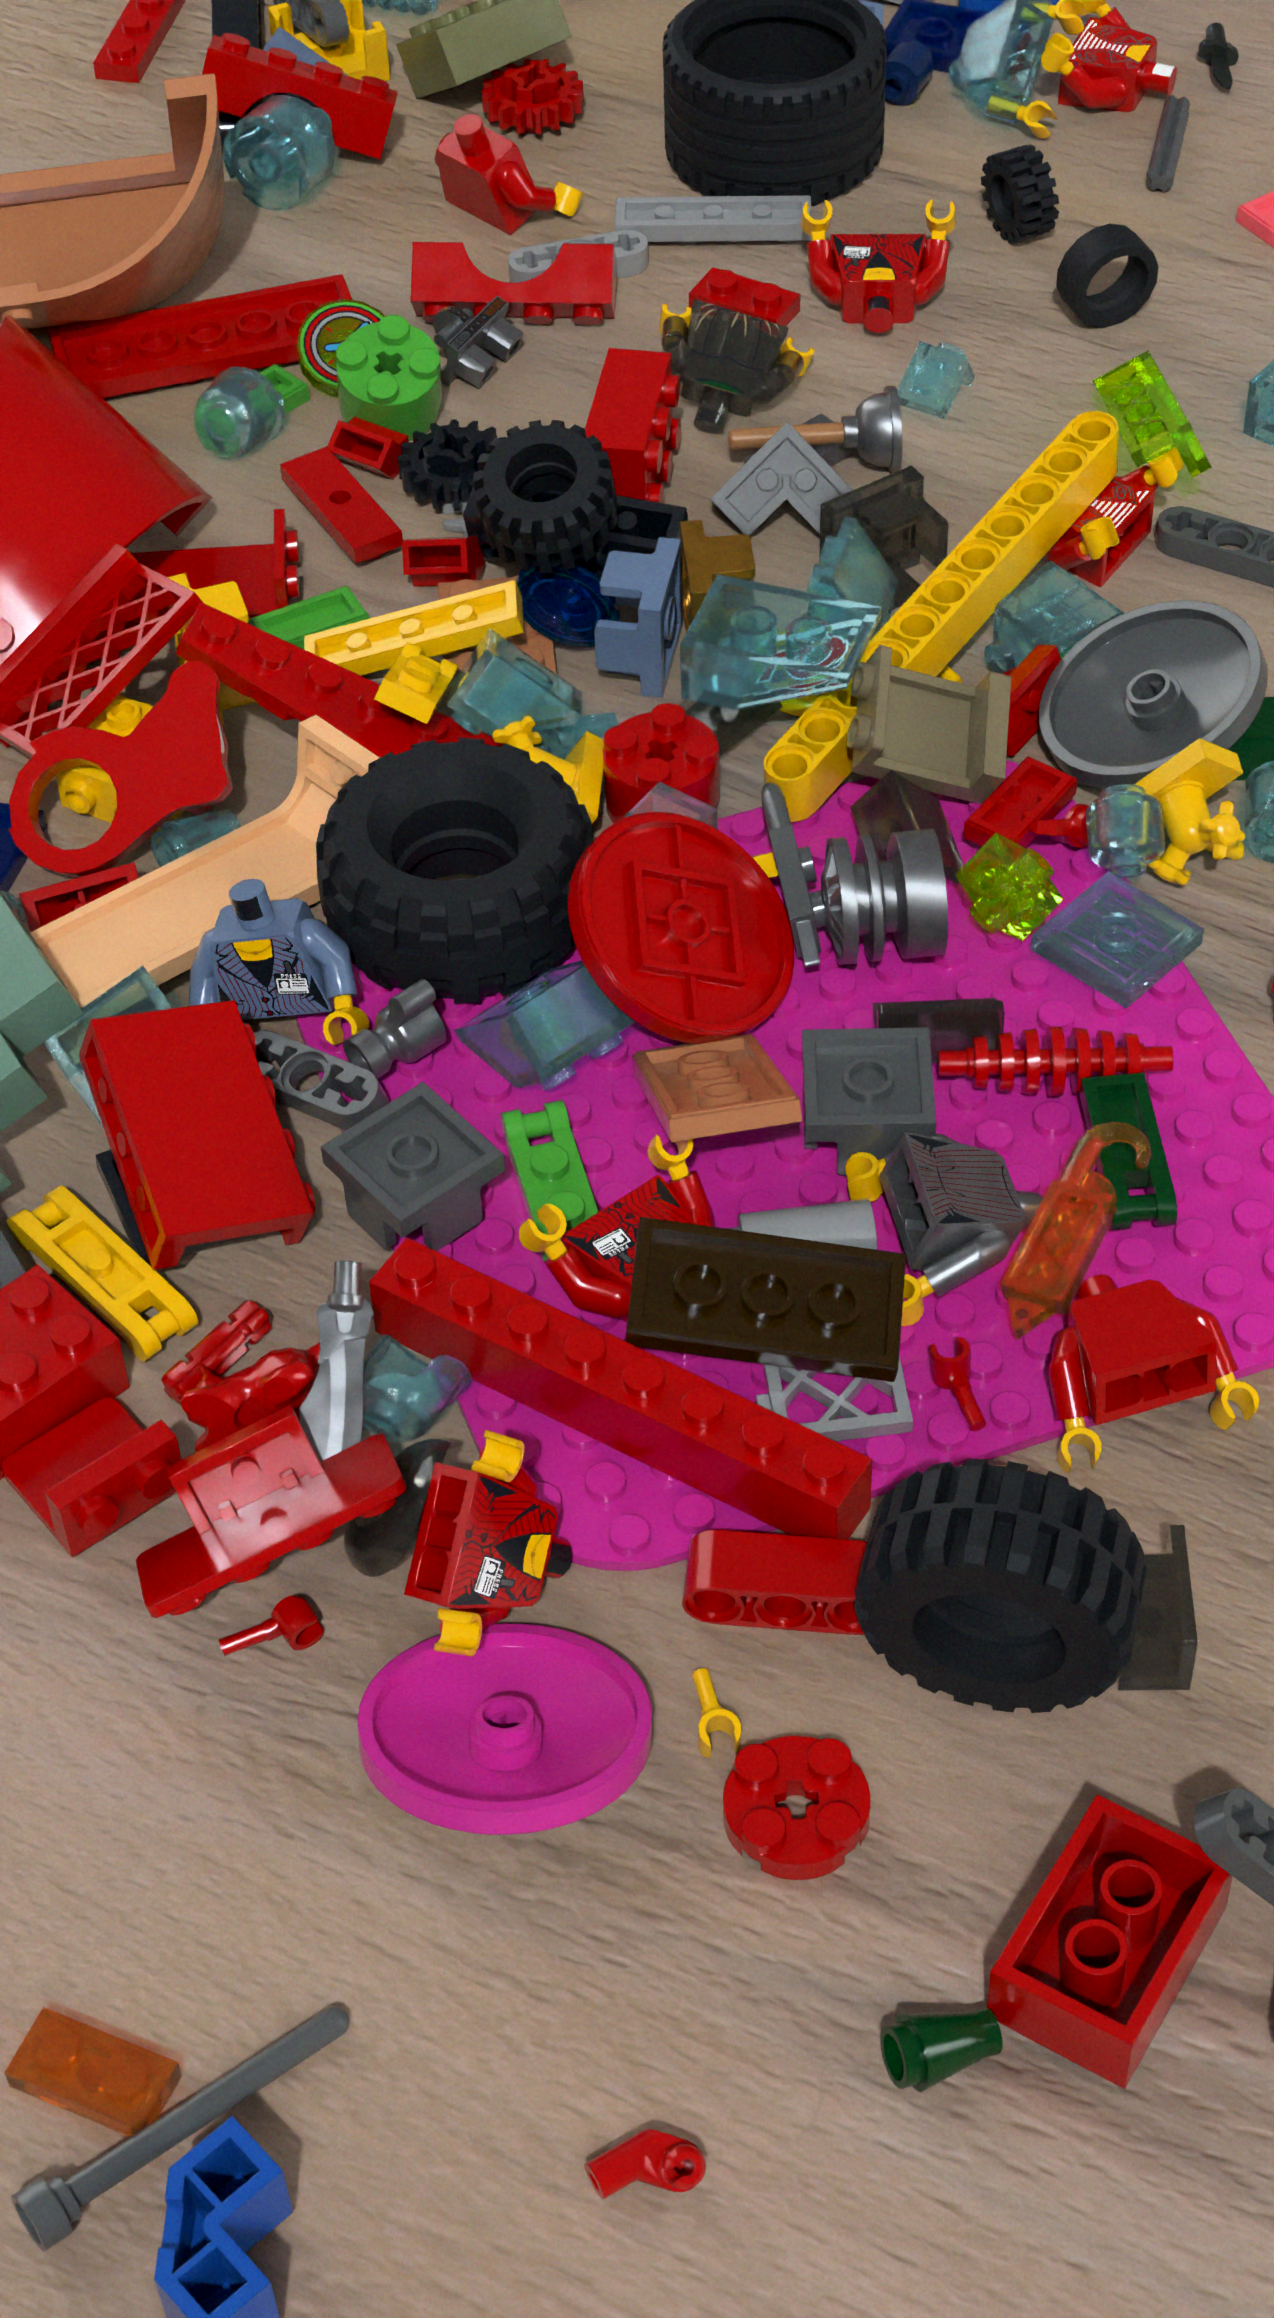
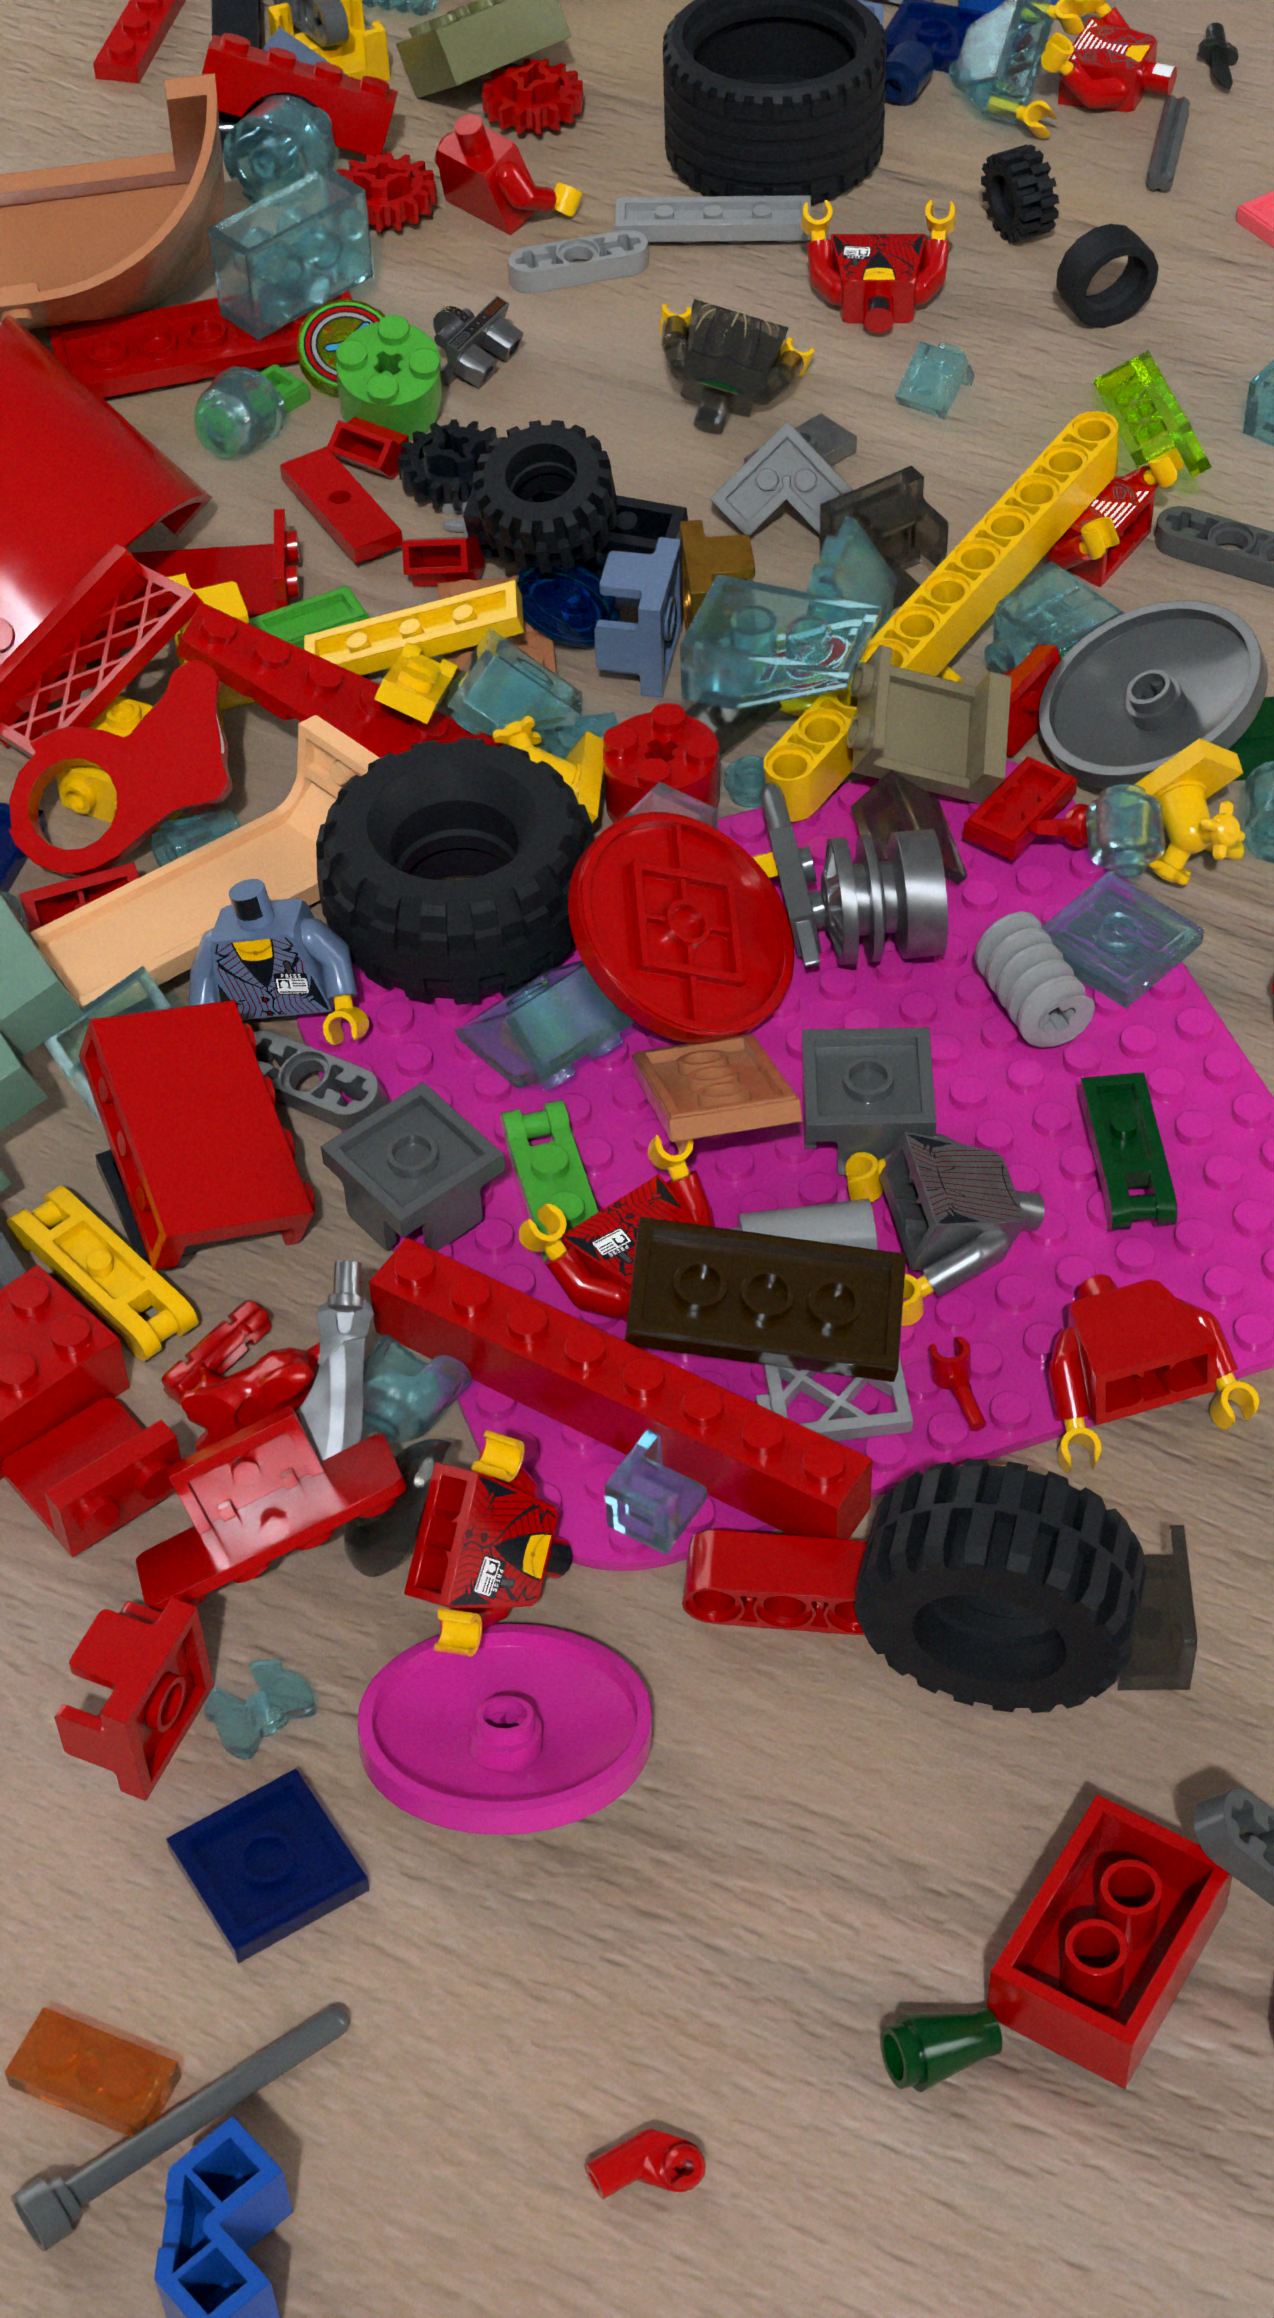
red hand [219,1596,324,1656] -> none
flat silver piece [343,979,447,1079] -> none
red arch [411,242,617,325] -> none
red brick [585,348,681,503] -> none
red plate [689,267,800,337] -> none
yellow hand [692,1668,742,1758] -> none
red plate [723,1736,871,1880] -> none
flat silver piece [727,386,903,472] -> none
clear smoke panel [872,998,1005,1063] -> none
red piece [937,1026,1174,1096] -> none
clear neon green brick [955,833,1063,941] -> none
clear orange plate [1000,1122,1151,1339] -> none
none -> red panel [54,1598,214,1801]
none -> clear blue tile [166,1769,369,1964]
none -> clear light blue piece [204,1660,317,1760]
none -> clear light blue brick [208,166,374,340]
none -> red gear [331,152,437,232]
none -> clear light blue panel [605,1429,707,1555]
none -> clear light blue plate [724,755,765,808]
none -> light grey piece [974,911,1095,1048]

